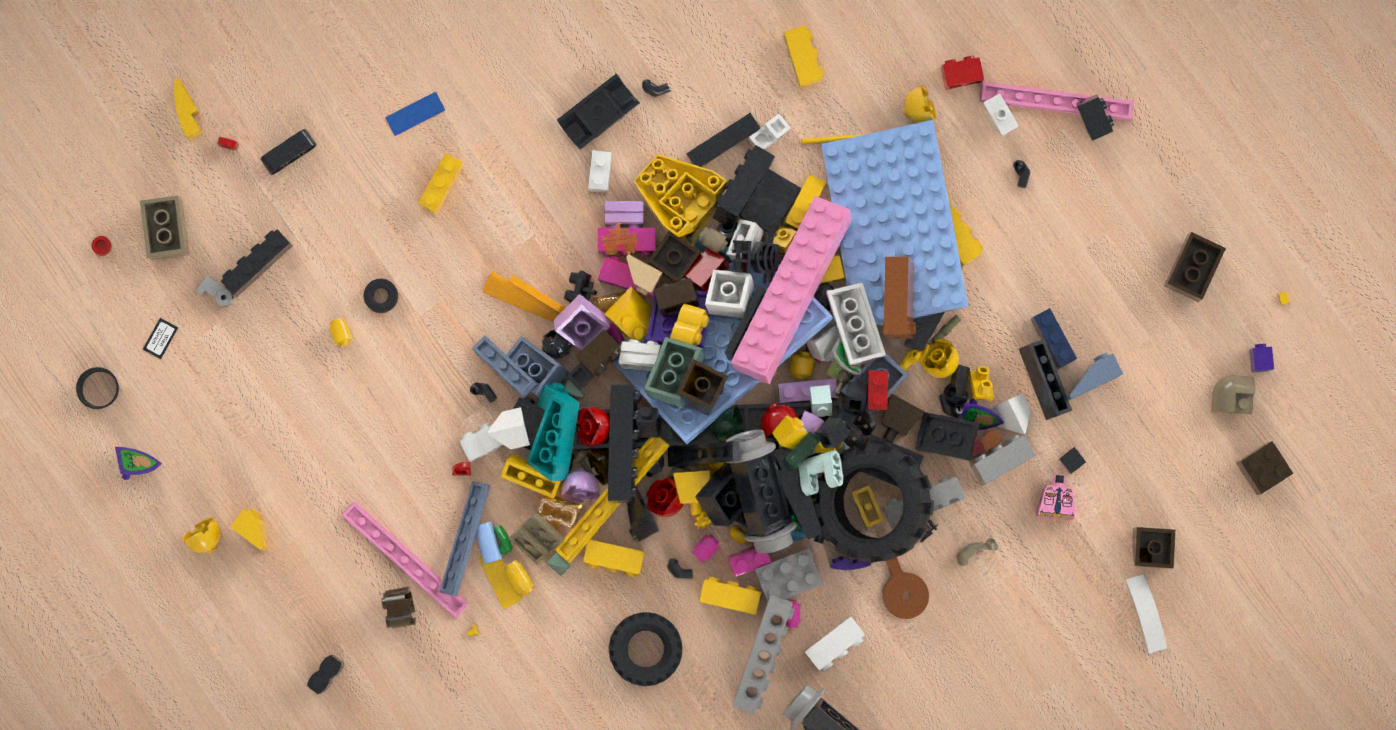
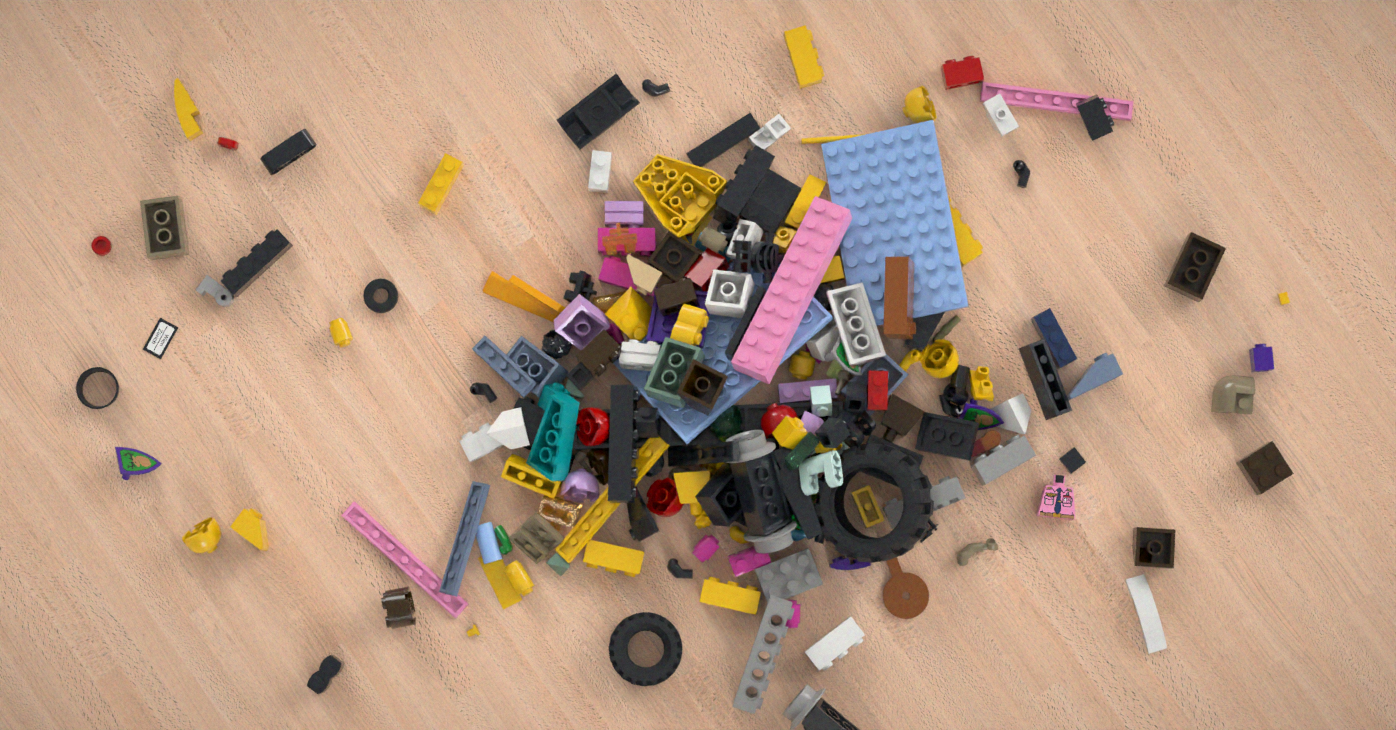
blue sticker [385,92,445,136] -> none
red tile [452,461,471,476] -> none

